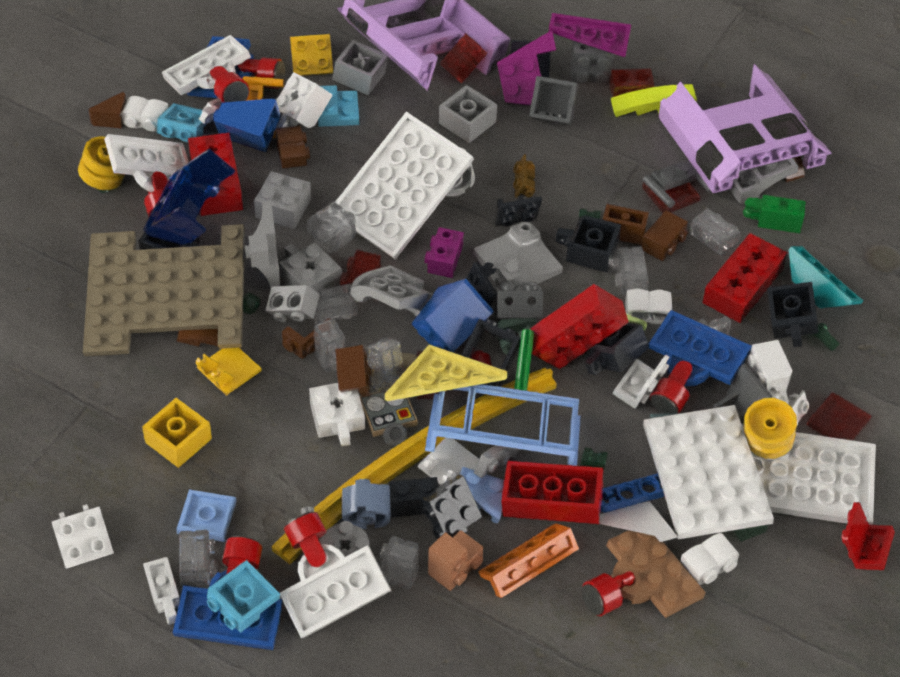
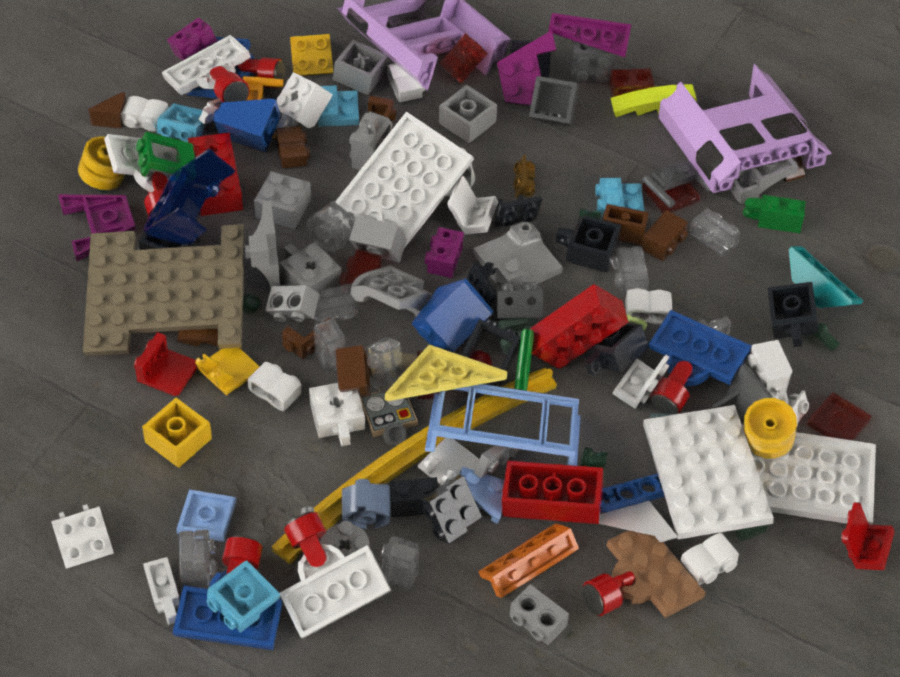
nougat brick [428,530,483,591] -> none
red brick [702,233,788,323] -> none
none -> magenta wing [58,194,136,261]
none -> red bracket [134,332,197,396]
none -> green window [136,131,198,188]
none -> magenta brick [167,17,217,61]
none -> white brick [248,361,301,412]
none -> light grey hinge [349,111,392,170]
none -> light grey brick [349,215,407,263]
none -> reddish brown bracket [368,96,397,121]
none -> white brick [387,63,425,103]
none -> white bracket [448,176,498,235]
none -> light grey brick [510,584,569,645]
none -> medium azure plate [595,178,644,219]

